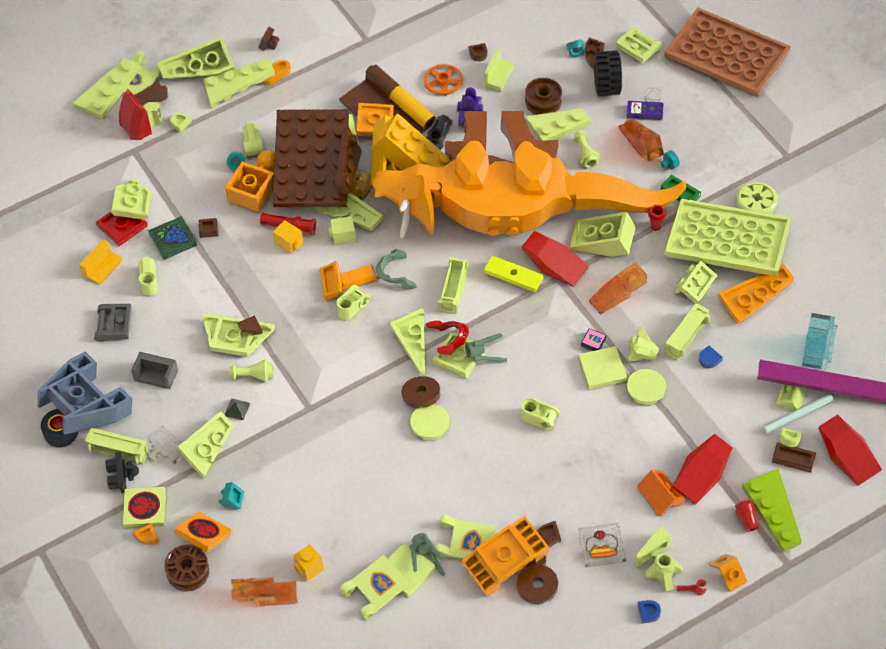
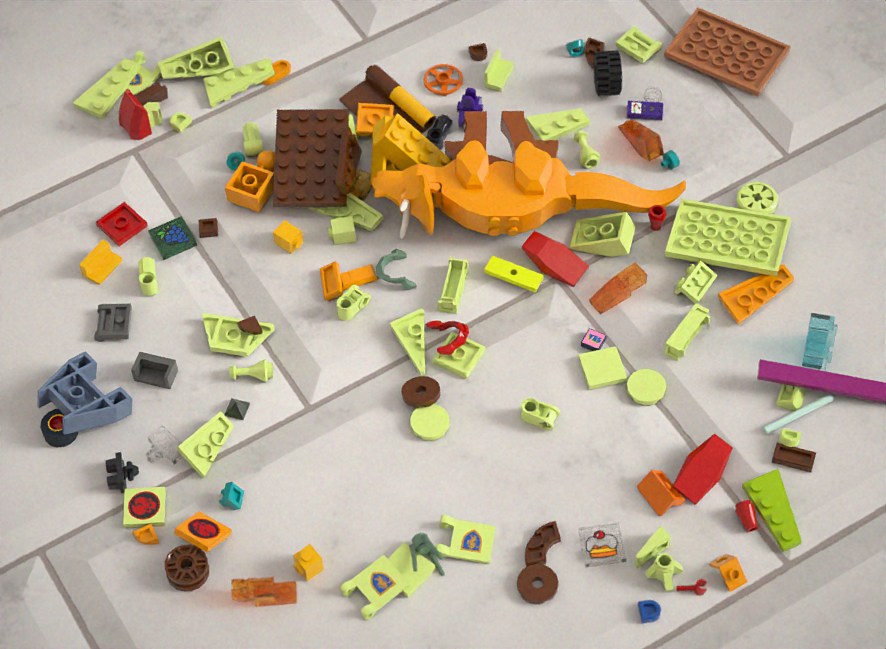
yellowish green container [85,428,149,465] -> none
yellowish green tile [111,178,152,220] -> none
reddish brown tile [258,27,280,51] -> none
red pin [260,213,317,235] -> none
light orange plate [461,516,549,596] -> none
sand green plant [465,333,507,362] -> none
reddish brown wheel [525,78,562,115] -> none
yellowish green rock [628,327,659,361] -> none
green tile [660,174,701,202] -> none
blue tile [699,345,723,368] -> none
red piece [818,414,882,486] -> none

